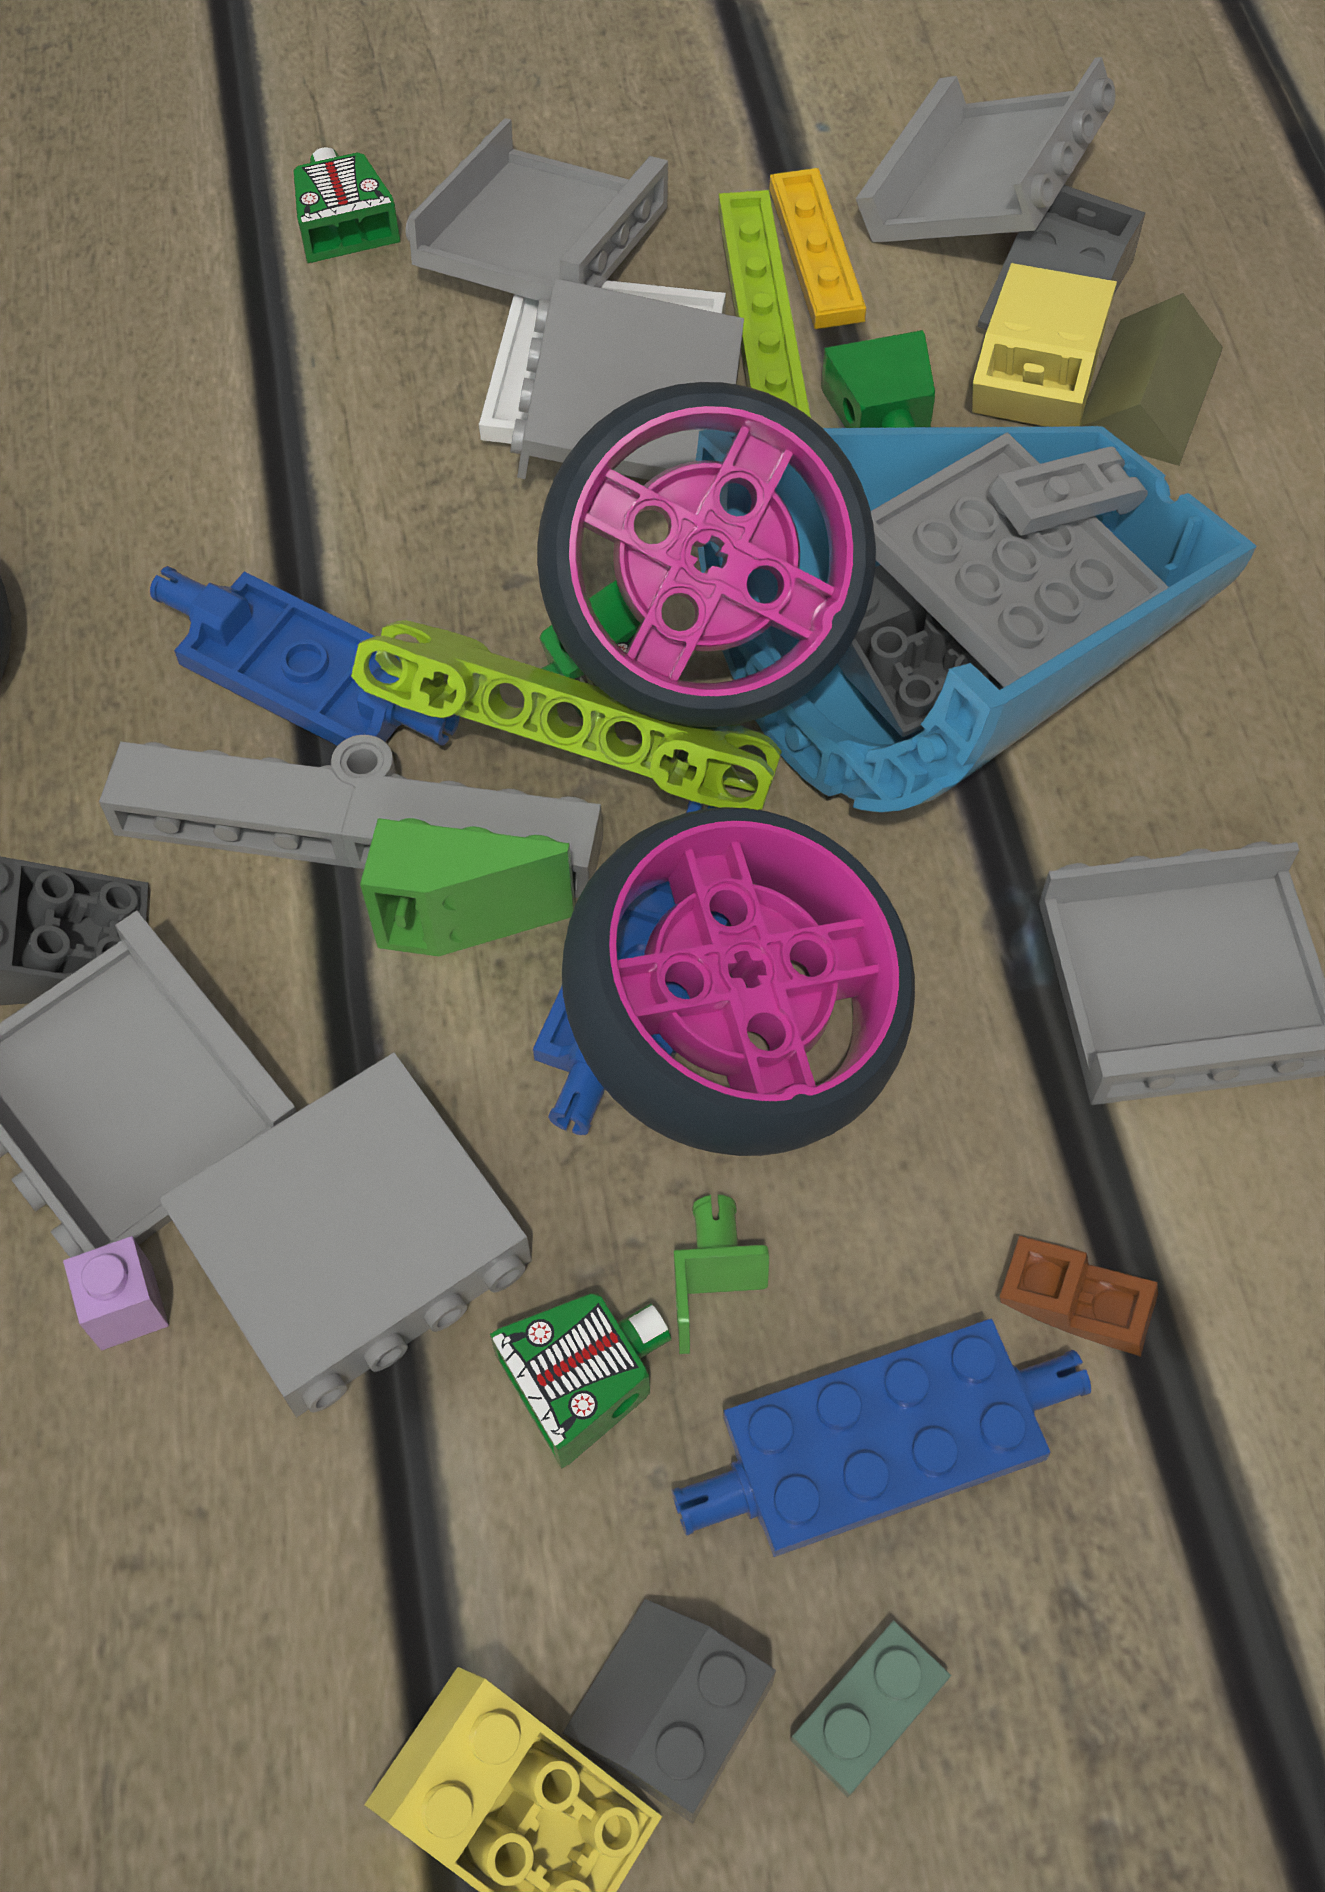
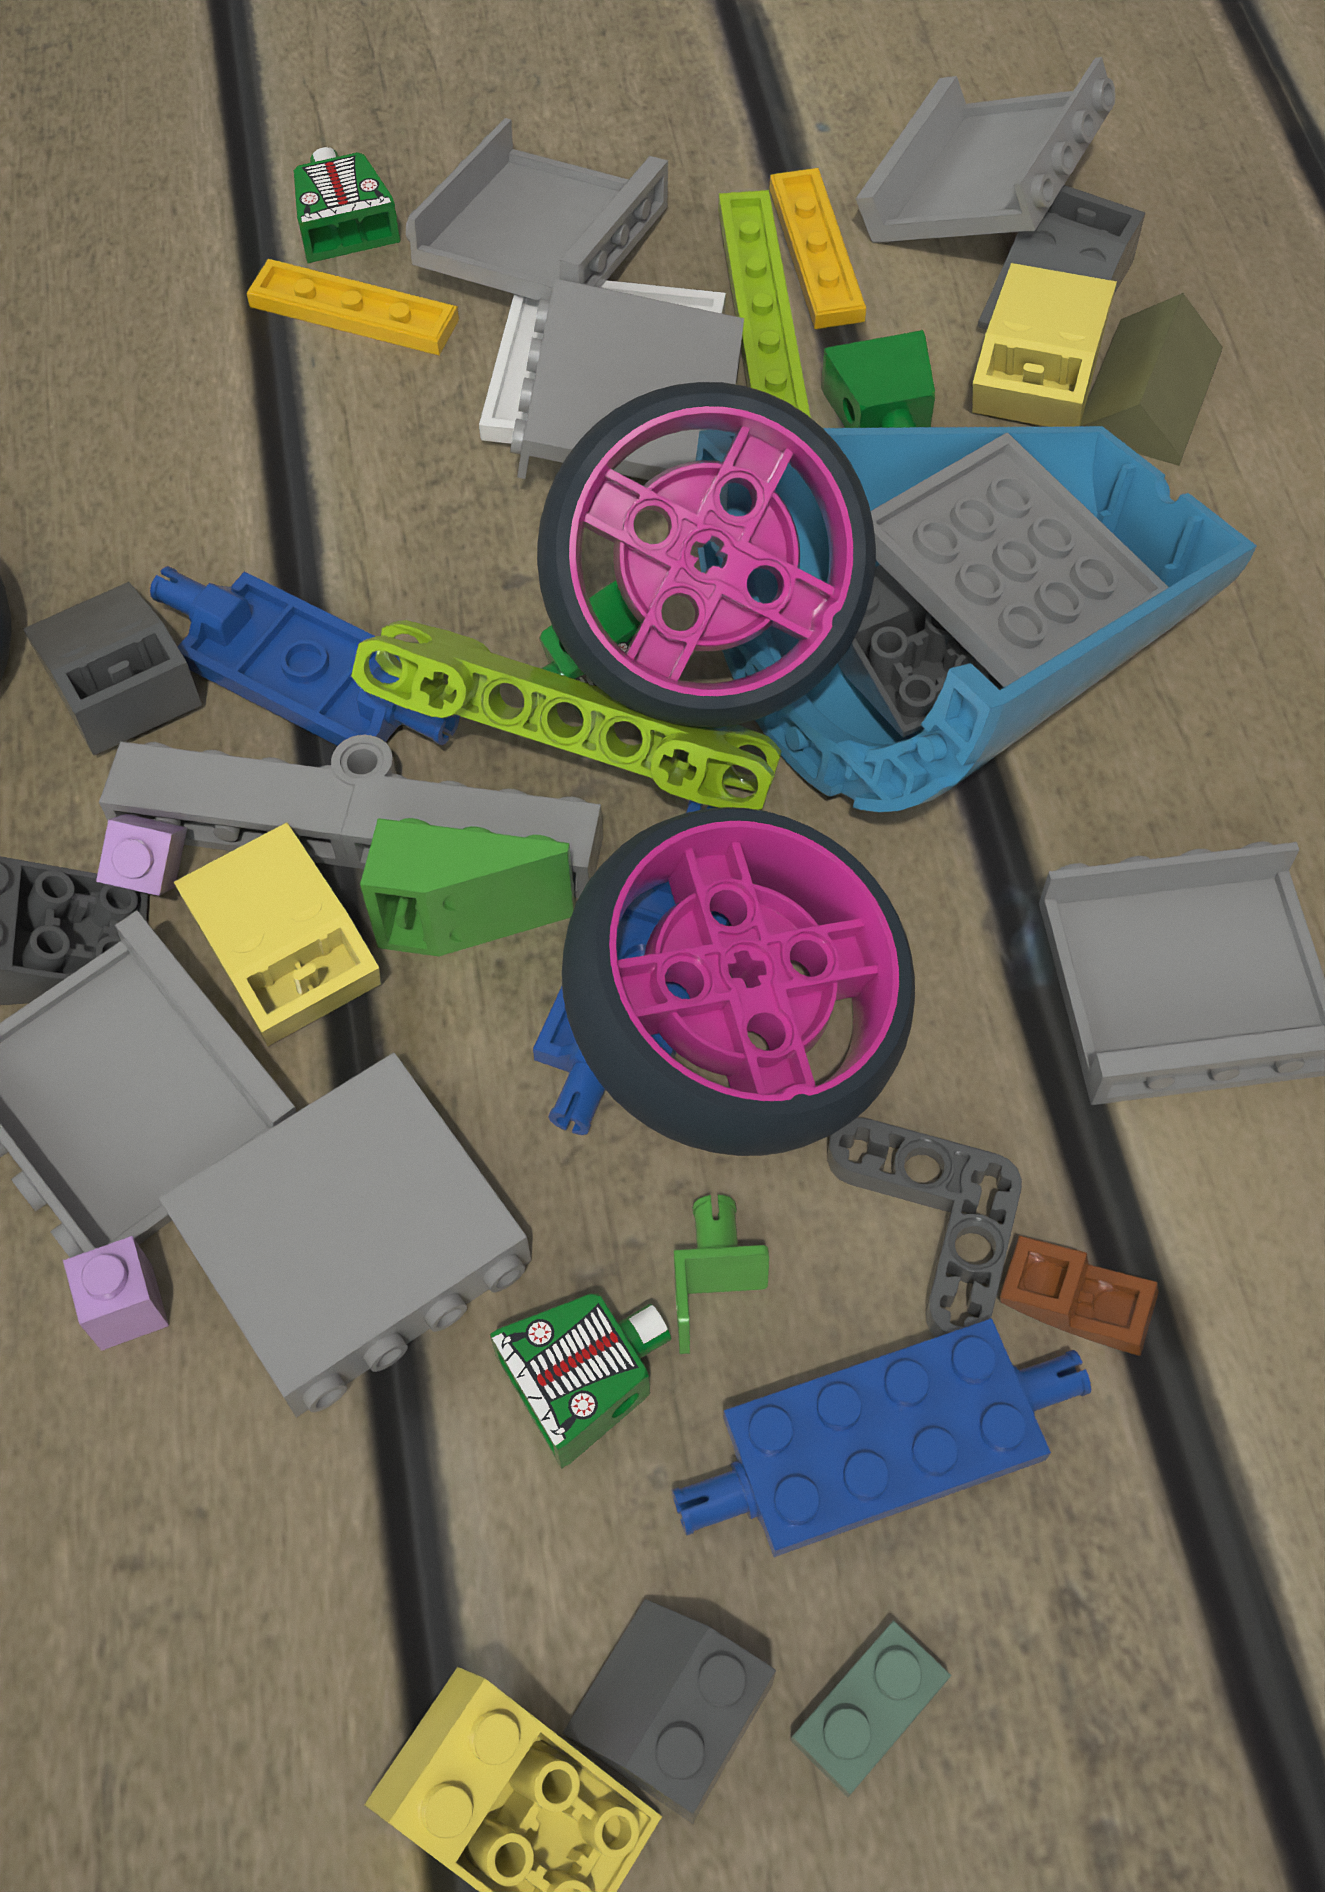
light grey plate [989,447,1148,536] -> none
none -> dark grey slope [23,582,202,756]
none -> lavender brick [96,814,187,896]
none -> light yellow slope [174,822,381,1047]
none -> yellow tile [246,259,459,356]
none -> dark grey beam [827,1117,1022,1338]

